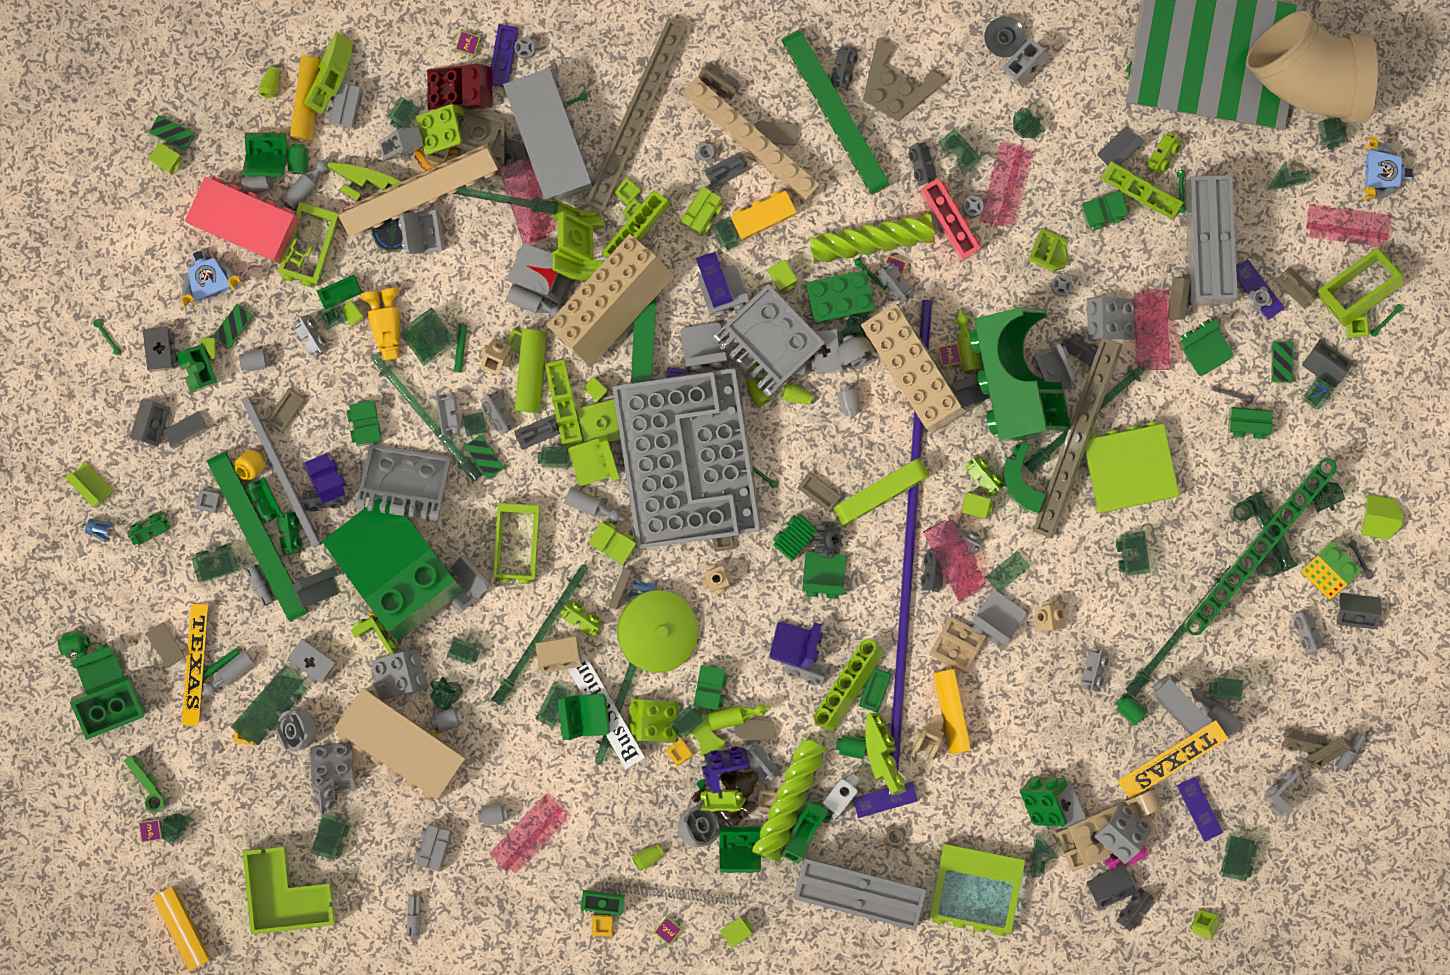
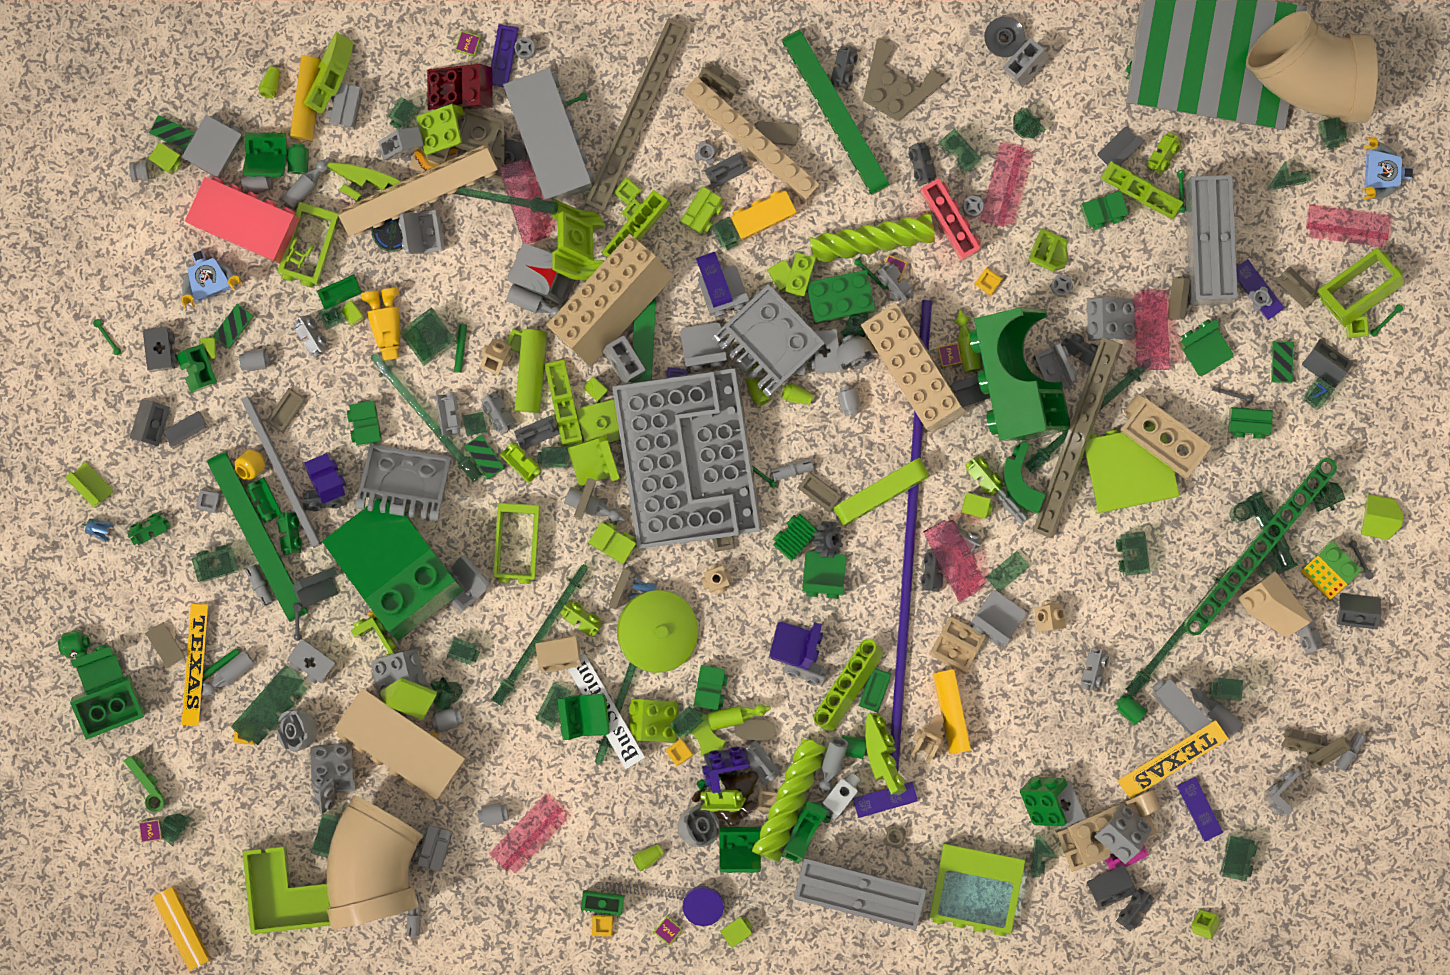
none -> light grey wheel [129,160,149,182]
none -> light grey brick [182,115,244,179]
none -> dark grey hinge [293,603,302,641]
none -> tan cylinder [326,795,423,930]
none -> lime slope [380,677,437,720]
none -> lime hinge [500,441,542,484]
none -> dark tan tile [574,478,596,521]
none -> light grey brick [603,335,645,384]
none -> dark purple tile [682,886,724,927]
none -> light grey pin [770,458,814,482]
none -> lime hinge [785,252,816,297]
none -> light grey wheel [819,737,848,794]
none -> yellow tile [974,267,1003,296]
none -> light grey axle [995,489,1028,524]
none -> tan hinge [1121,394,1212,480]
none -> tan slope [1238,571,1313,638]

